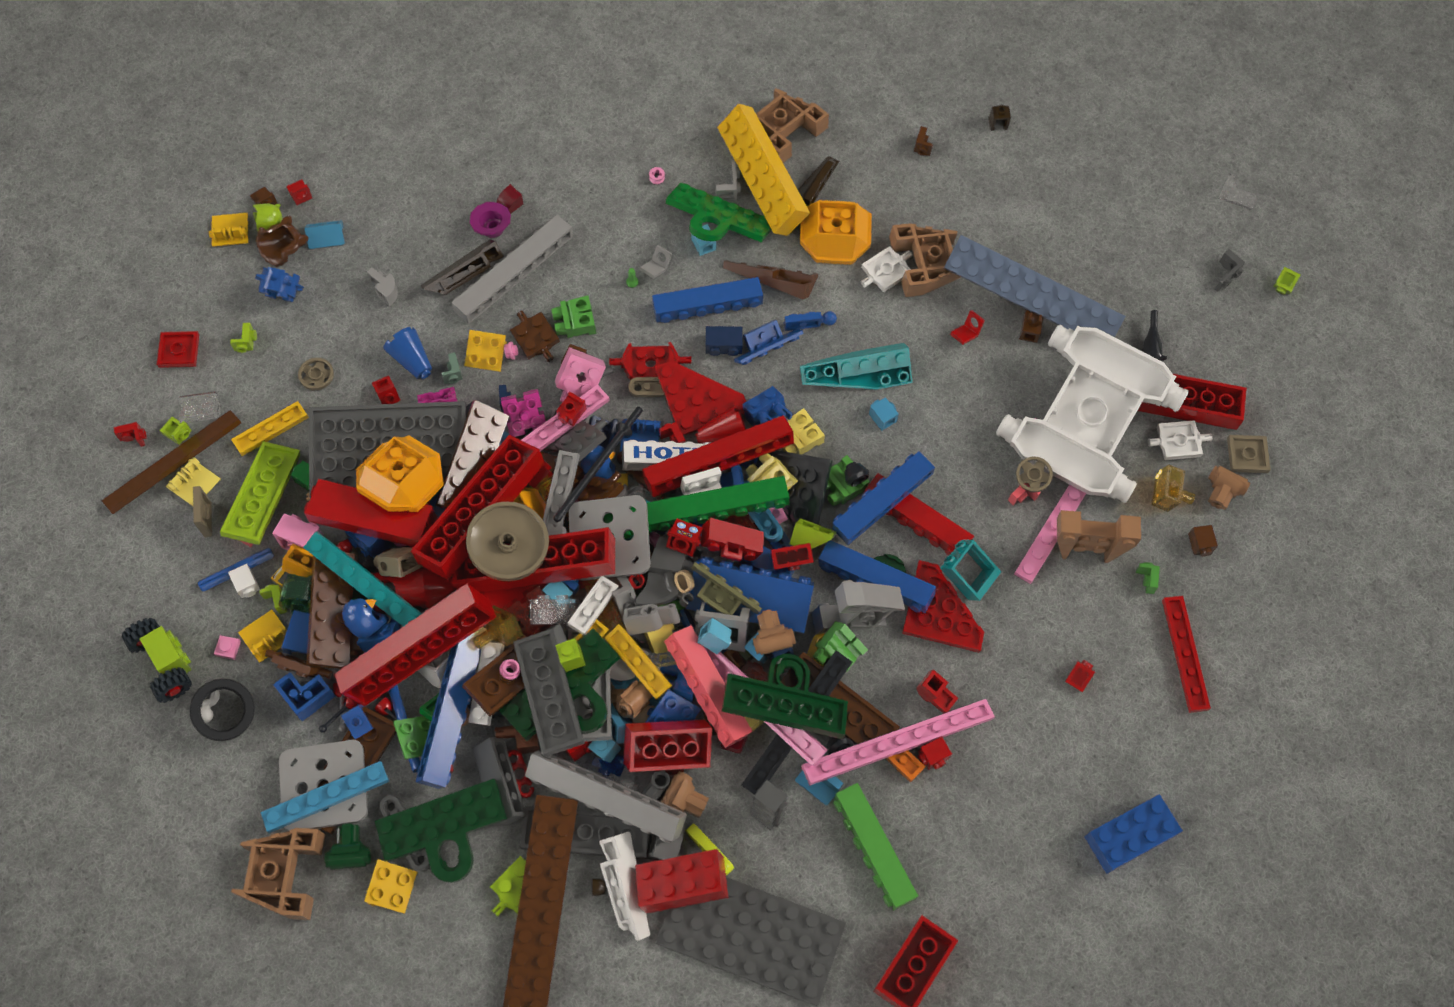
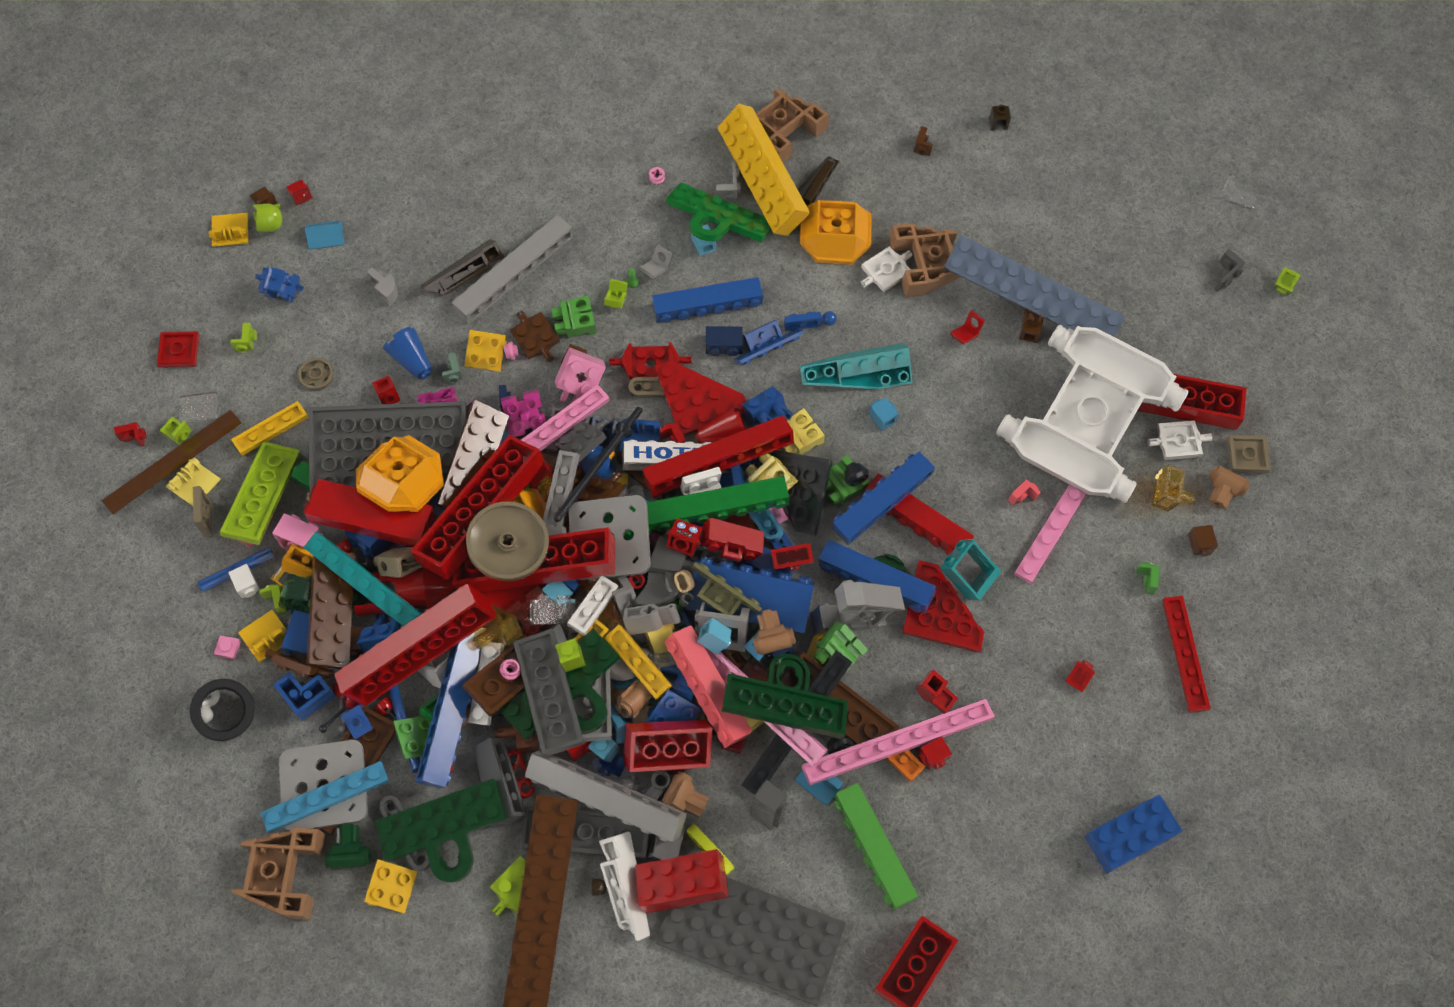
brick [121,618,192,703] -> none
reddish brown hair [256,216,309,267] -> none
blue piece [342,599,387,639] -> none
magenta hat [470,202,511,238] -> none
dark red brick [496,184,523,214] -> none
red brick [556,391,587,426] -> none
reddish brown wedge [723,260,818,300] -> none
lime slope [789,519,836,549] -> none
dark tan wheel [1016,456,1053,492] -> none
medium nougat wedge [1057,510,1141,563] -> none
black piece [1140,310,1167,362] -> none
none -> lime bracket [604,279,628,309]

